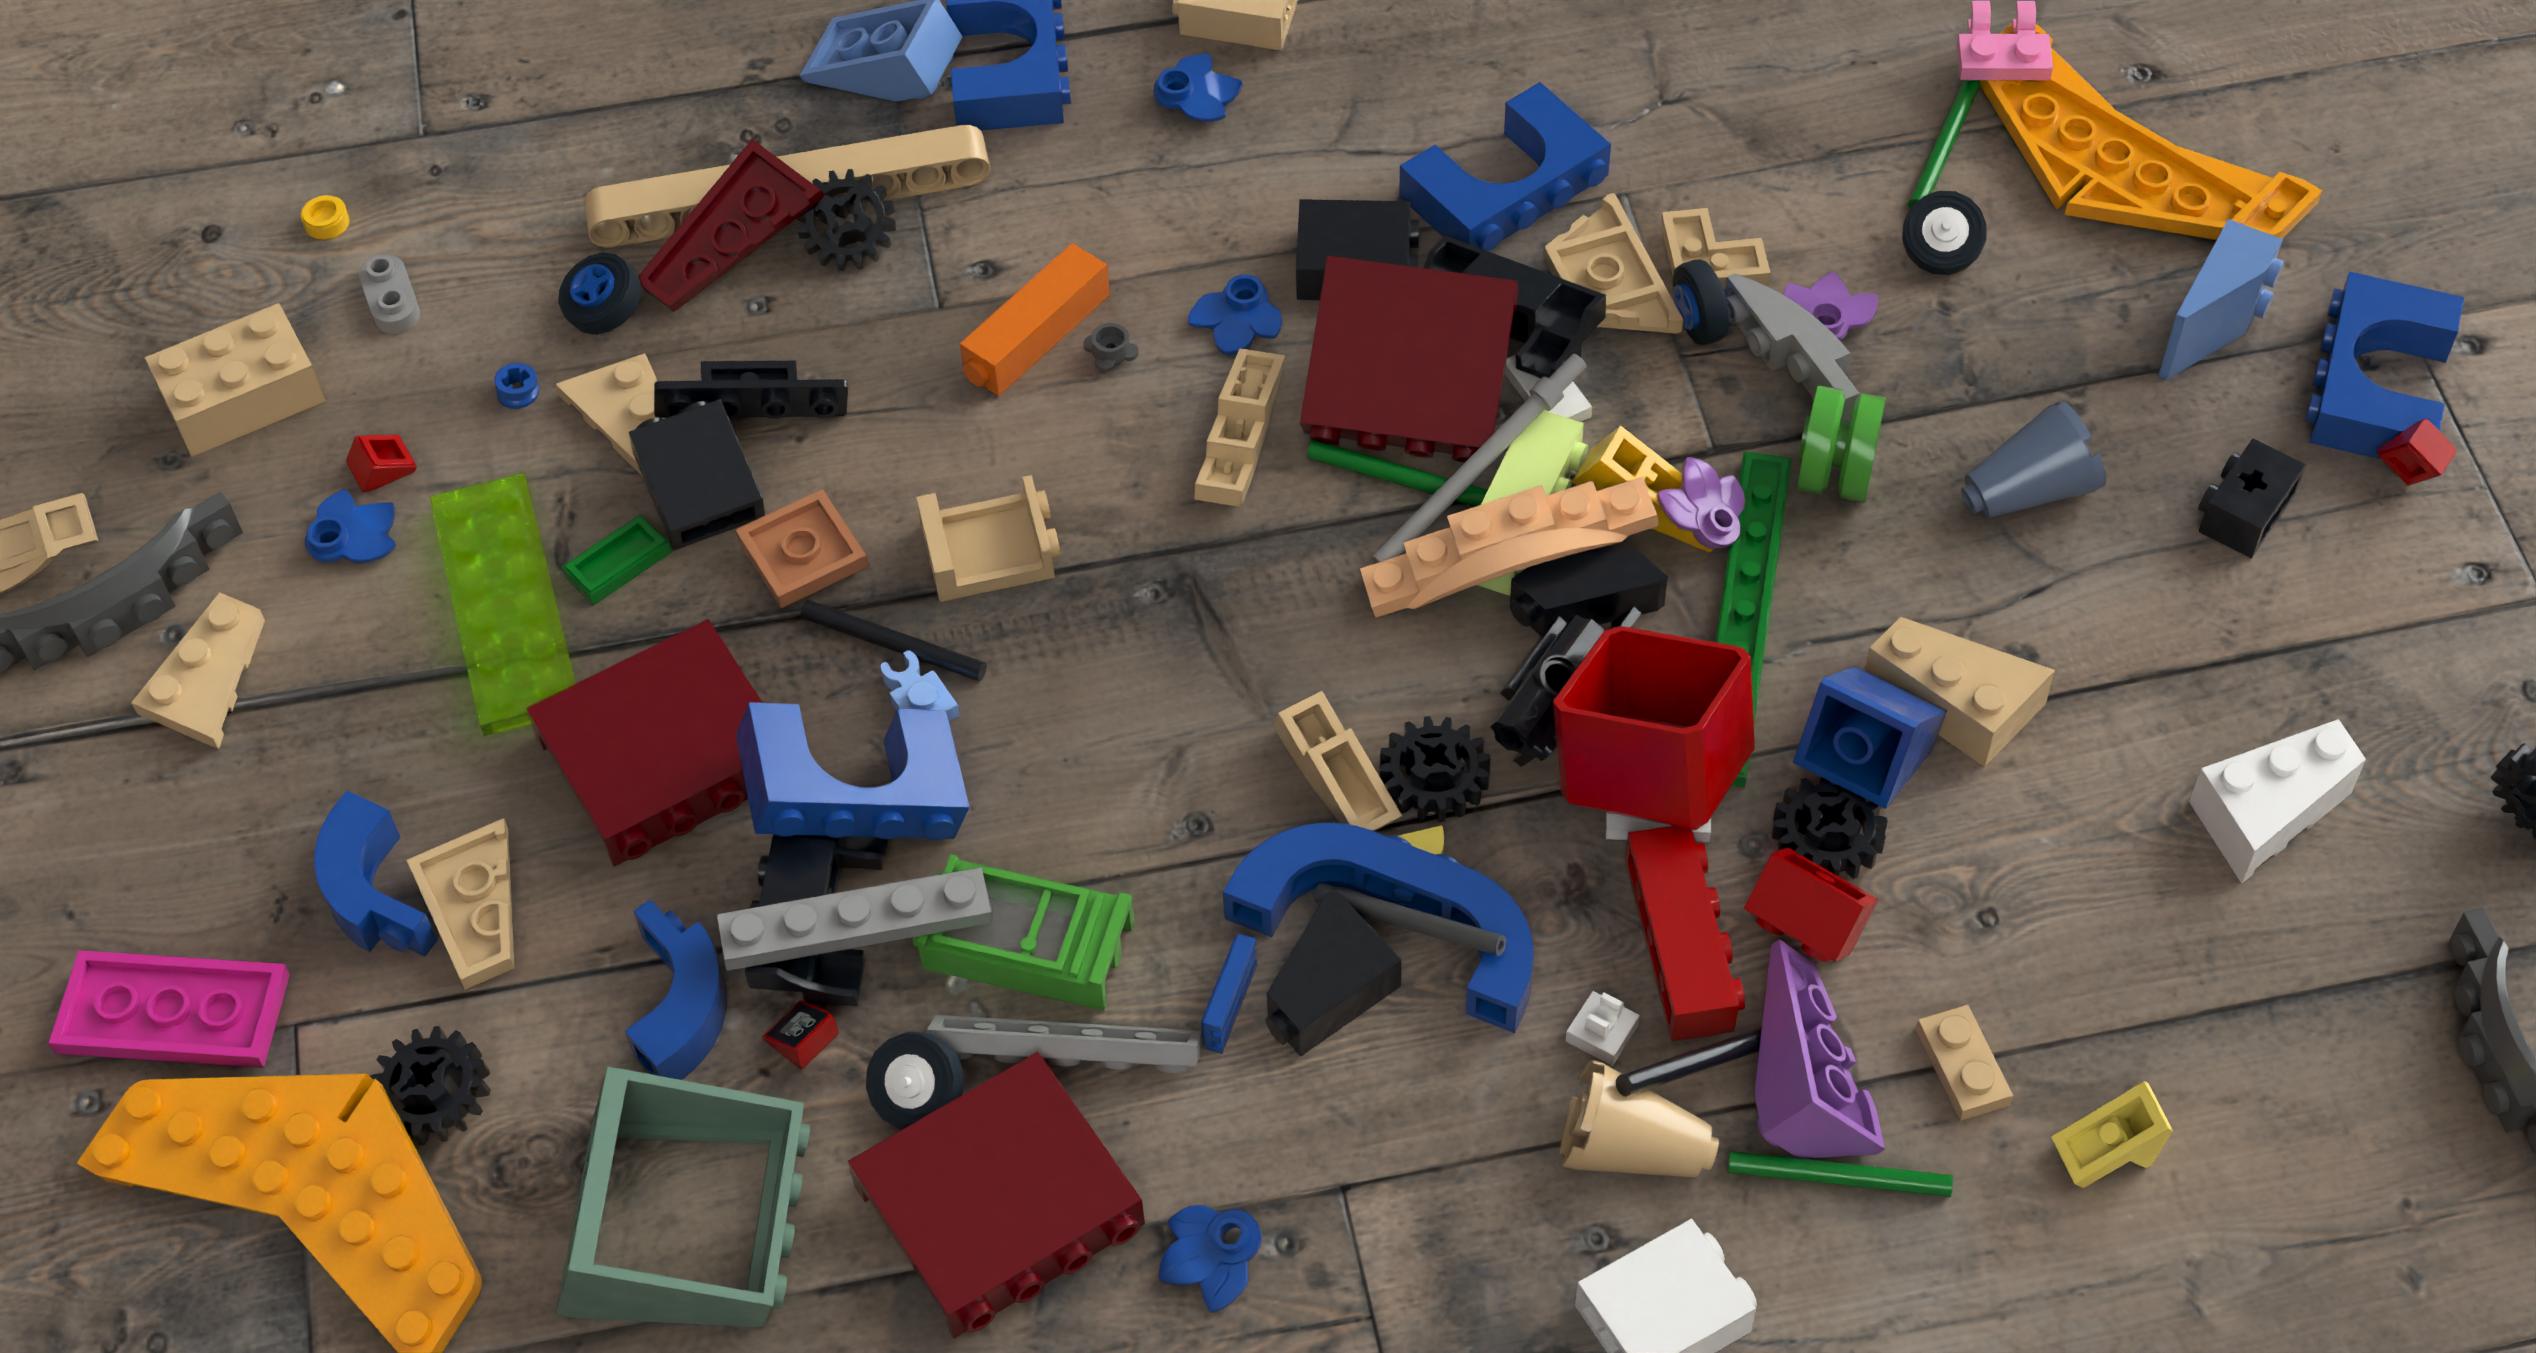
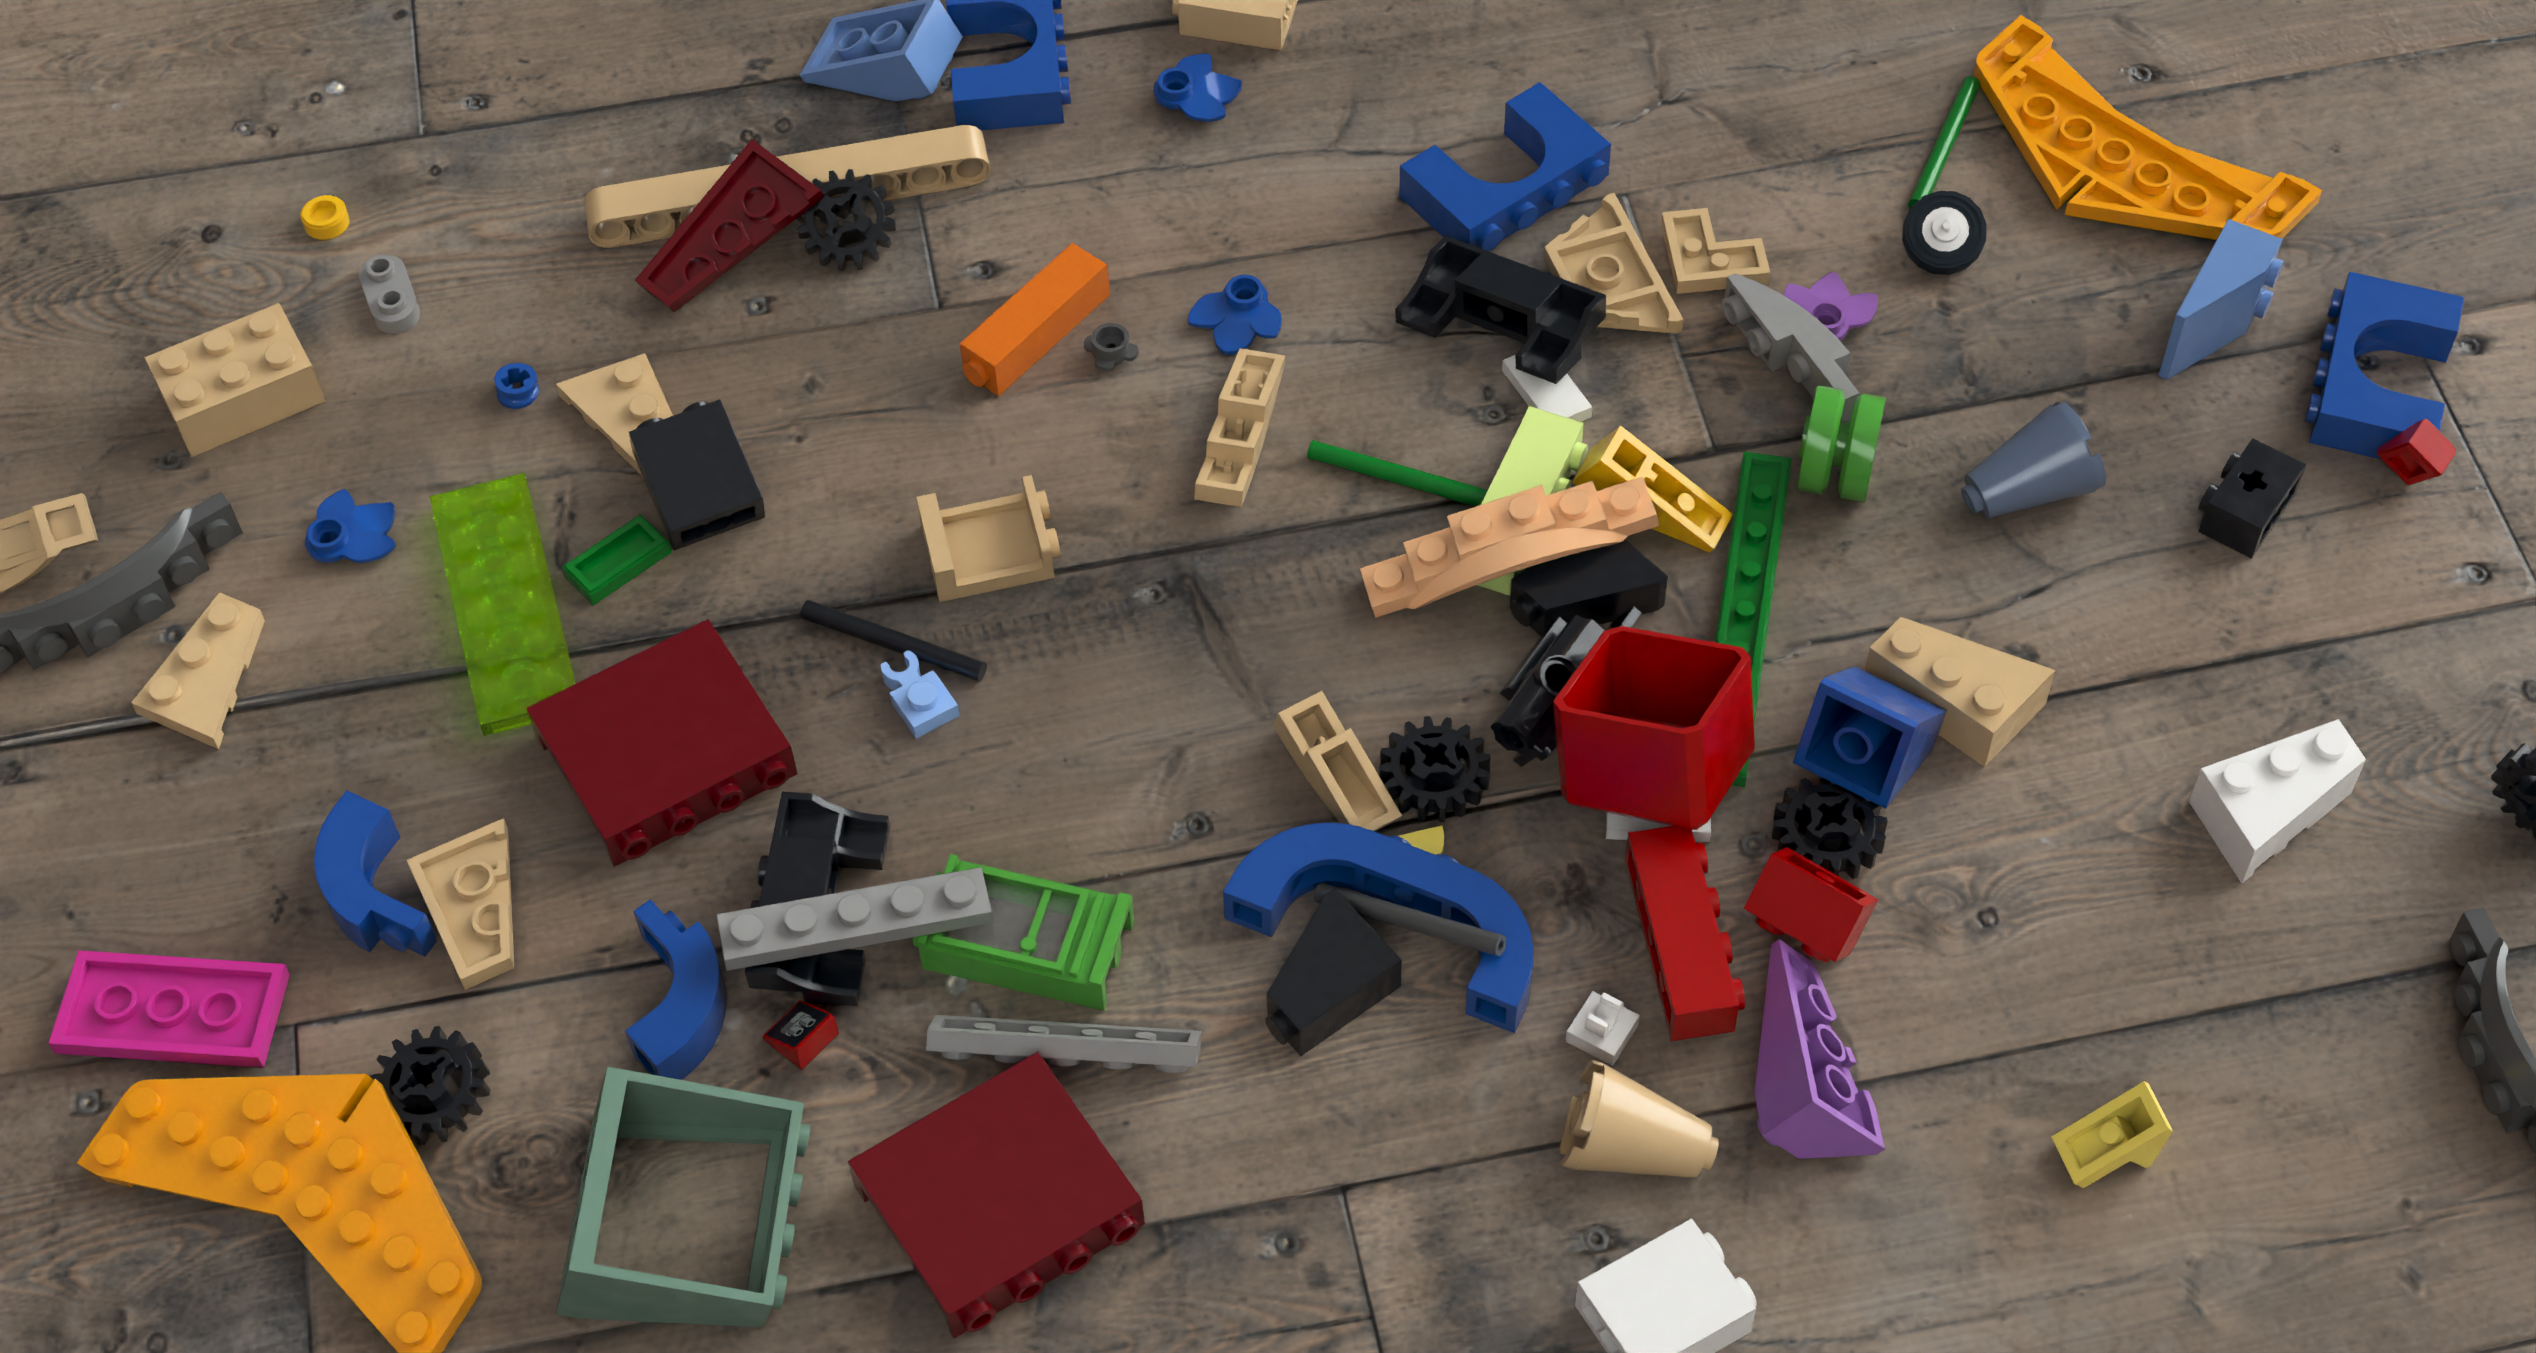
red slope [346,434,417,492] -> none
black wheel [558,252,641,335] -> none
black bracket [654,360,848,419] -> none
nougat plate [735,489,869,608] -> none
arch [736,702,970,840] -> none
black wheel [866,1032,964,1129] -> none
blue plate [1159,1205,1262,1313] -> none
blue tile [1201,933,1257,1054] -> none
black brick [1296,199,1419,300] -> none
dark red panel [1300,256,1519,463] -> none
light grey bar [1372,353,1587,563] -> none
black bar [1616,1027,1762,1097] -> none
medium lavender plate [1656,457,1745,549] -> none
black wheel [1672,259,1729,345] -> none
green bar [1727,1151,1953,1197] -> none
tan plate [1916,1005,2013,1121] -> none
bright pink plate [1956,1,2053,80] -> none

